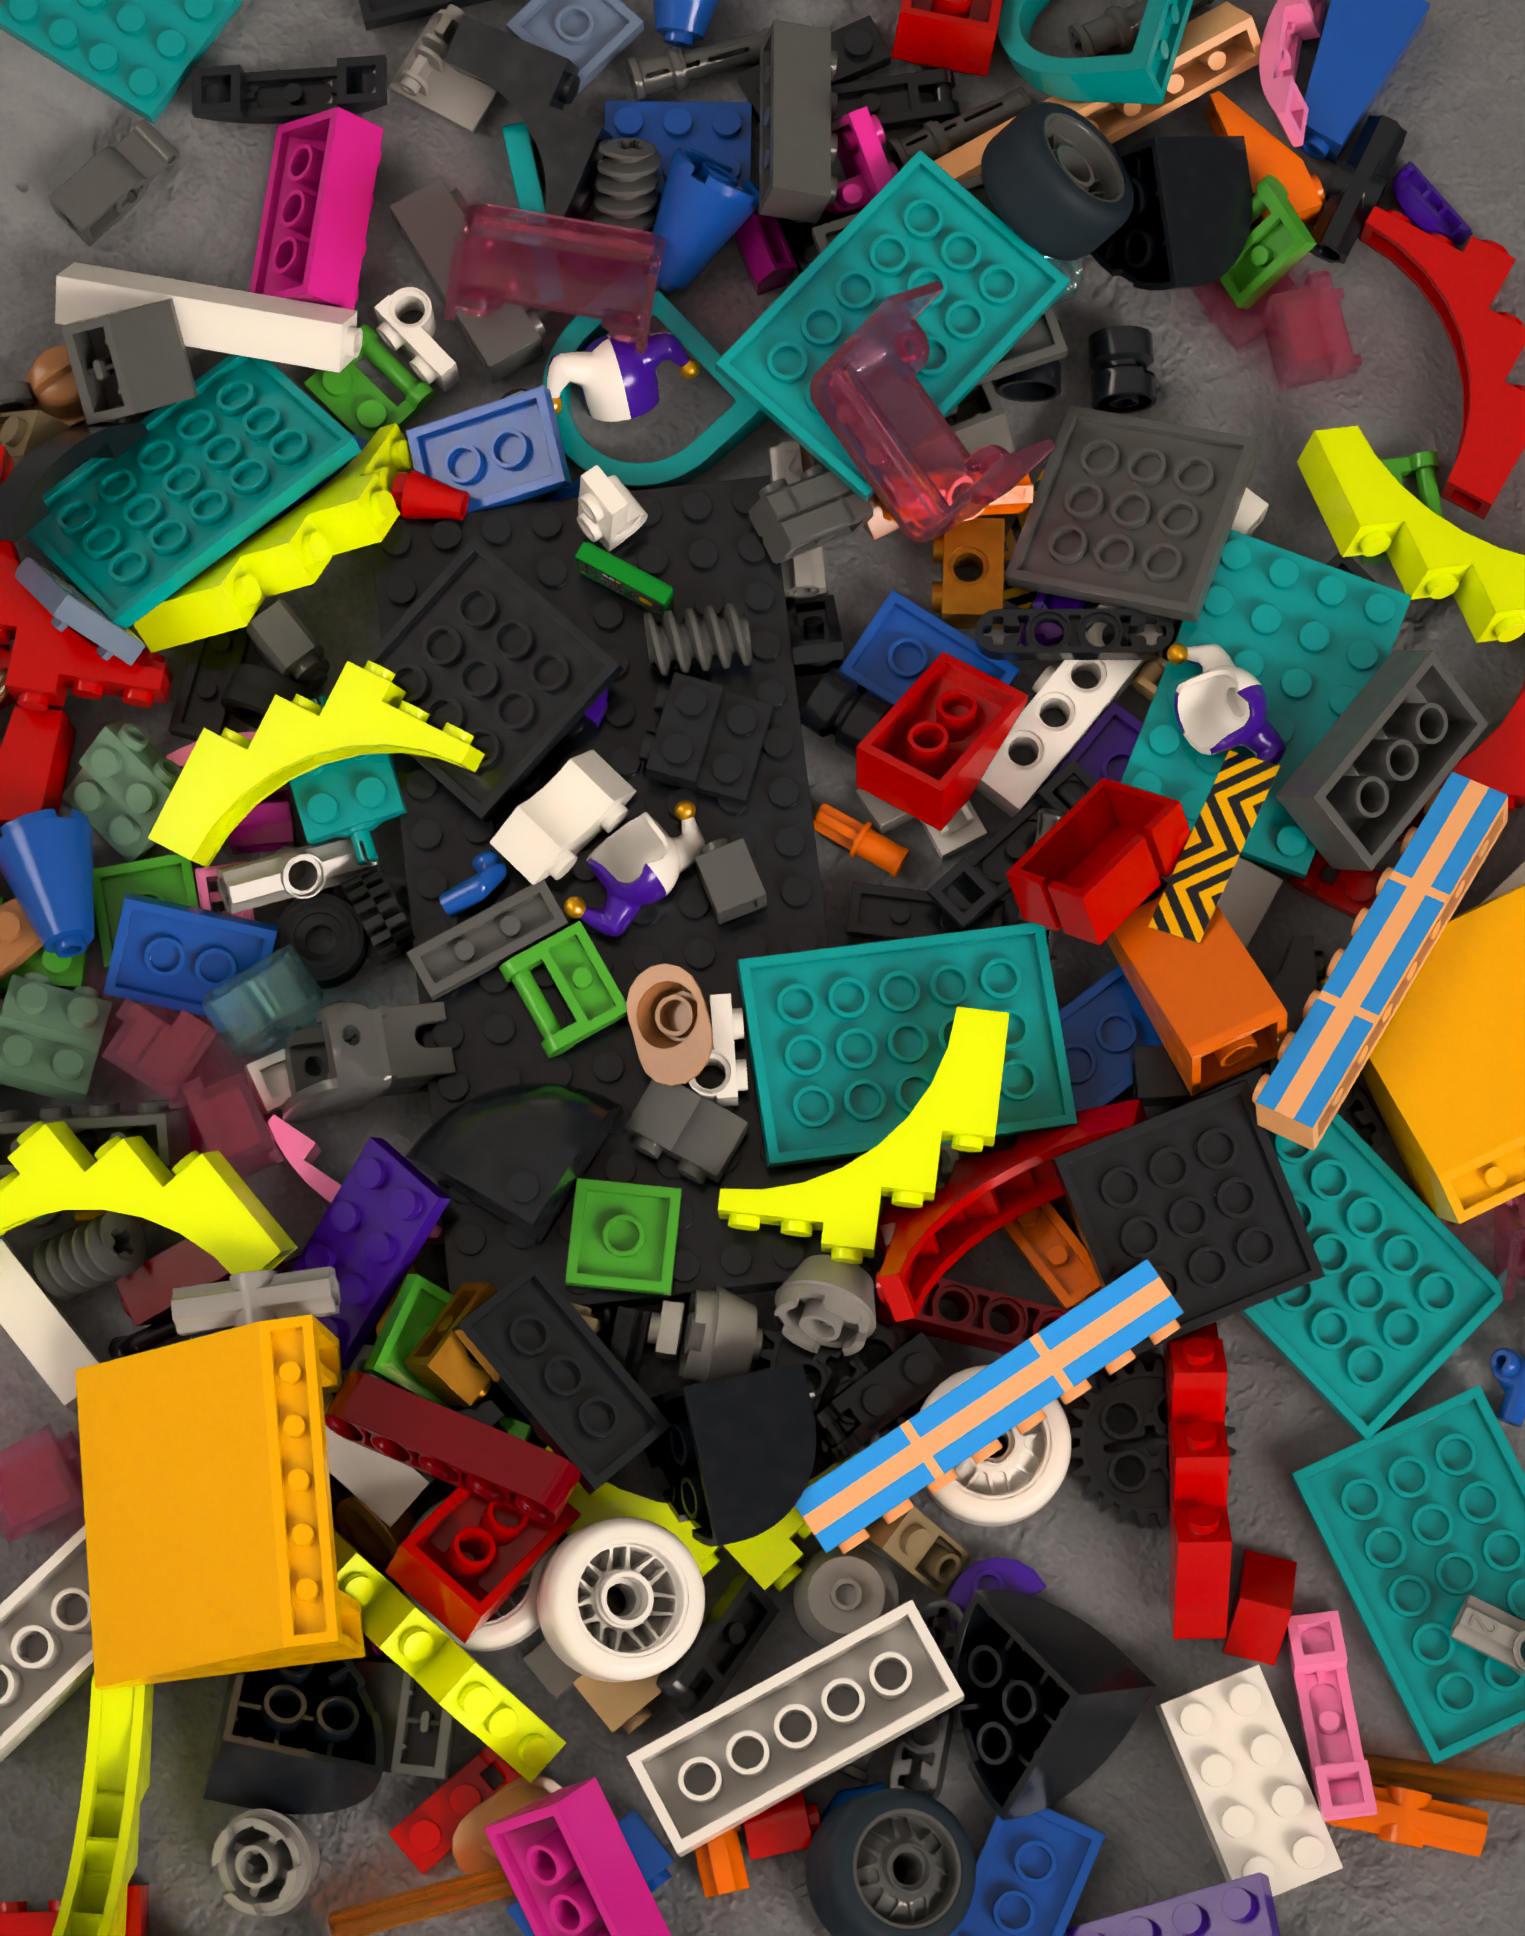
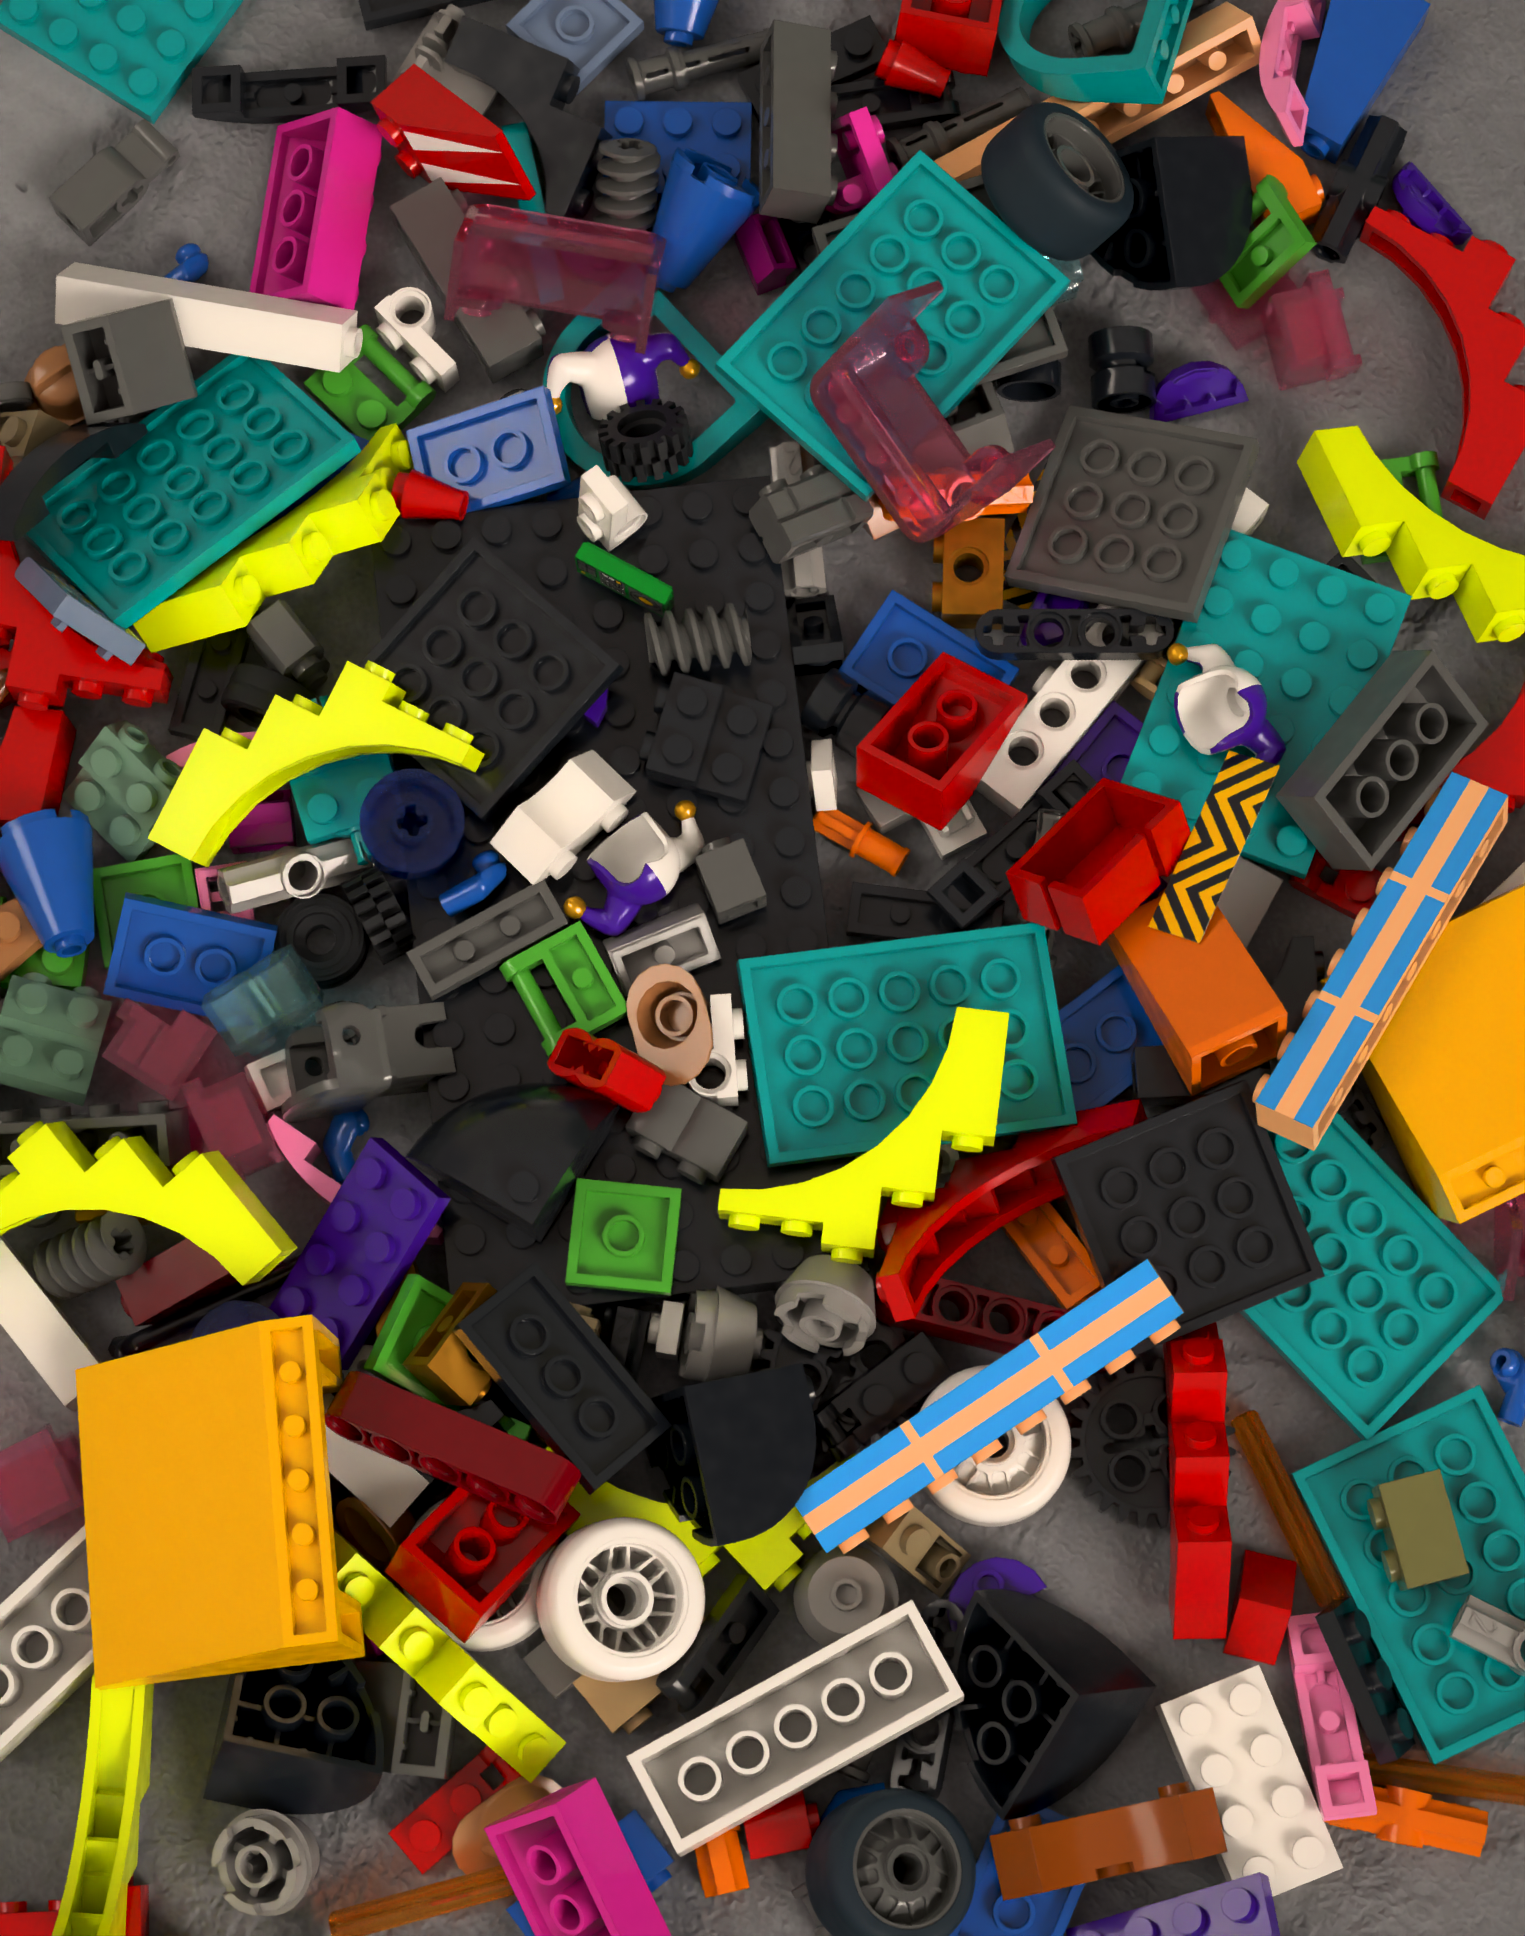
light grey piece [171,1266,341,1336] -> none
none -> blue arm [164,243,209,283]
none -> blue arm [323,1109,370,1185]
none -> clear blue brick [359,769,465,879]
none -> red slope [370,64,536,200]
none -> red brick [547,1028,666,1113]
none -> black tyre [597,399,693,483]
none -> light grey slope [603,903,721,997]
none -> white plate [806,739,837,811]
none -> red cone [874,39,951,98]
none -> dark orange brick [989,1781,1228,1901]
none -> dark purple plate [1149,361,1249,422]
none -> clear orange axle [1231,1410,1345,1607]
none -> black plate [1315,1596,1416,1765]
none -> olive brick [1367,1469,1469,1592]

